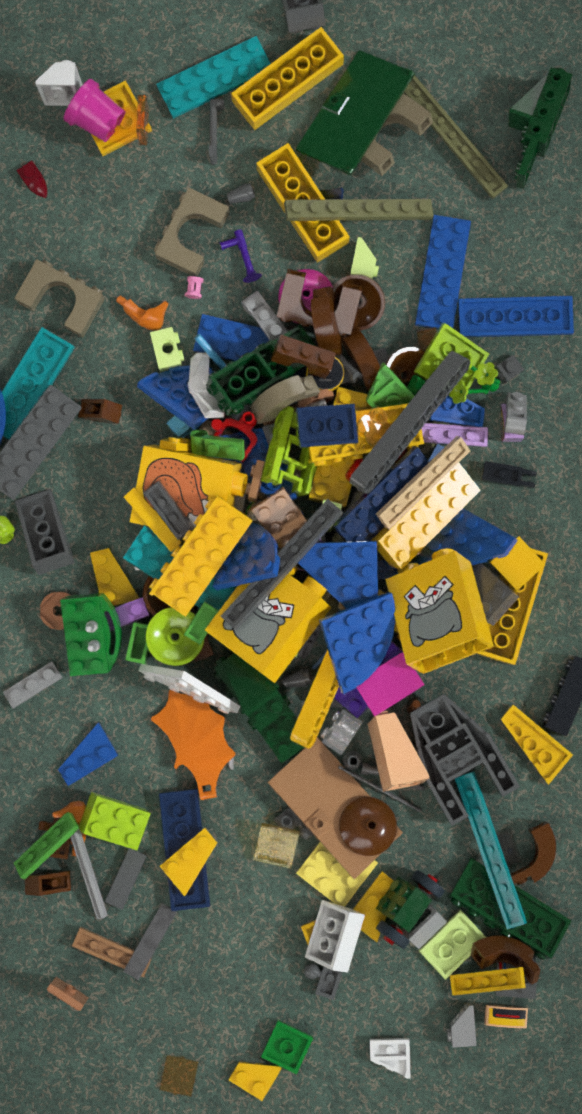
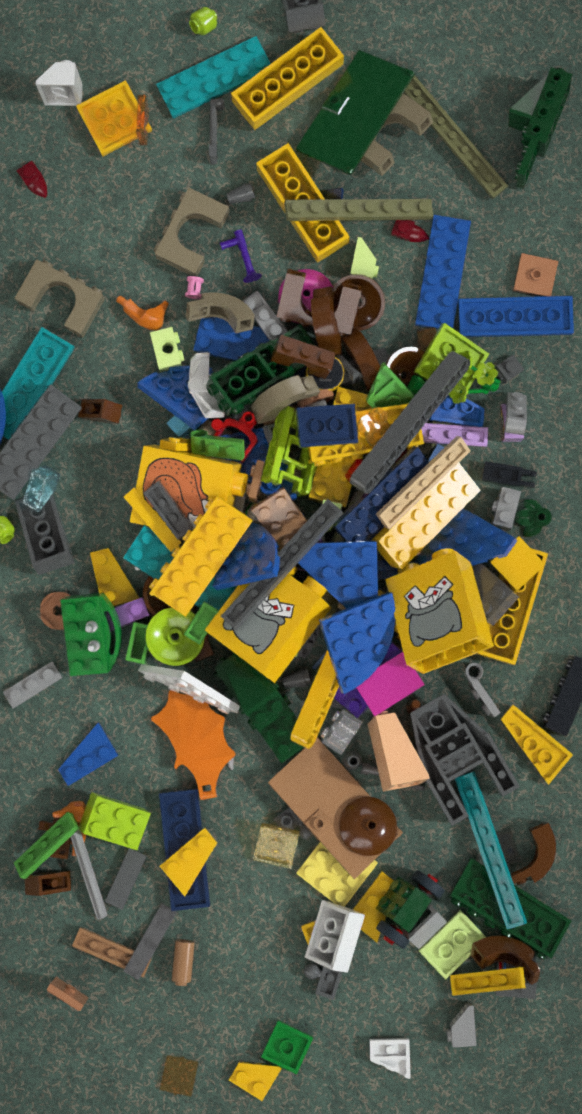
dark pink piece [63,79,126,142] -> none
dark azure piece [194,334,226,370] -> none
dark grey piece [338,765,421,812] -> none
slope [484,1005,528,1028] -> none
none -> clear light blue slope [22,465,61,512]
none -> medium nougat brick [172,939,195,986]
none -> dark tan arch [186,292,255,333]
none -> lime head [189,7,217,36]
none -> dark red plate [391,220,429,242]
none -> light grey plate [464,663,501,717]
none -> light grey brick [491,487,521,531]
none -> nougat plate [513,253,558,297]
none -> dark green plate [514,499,552,537]

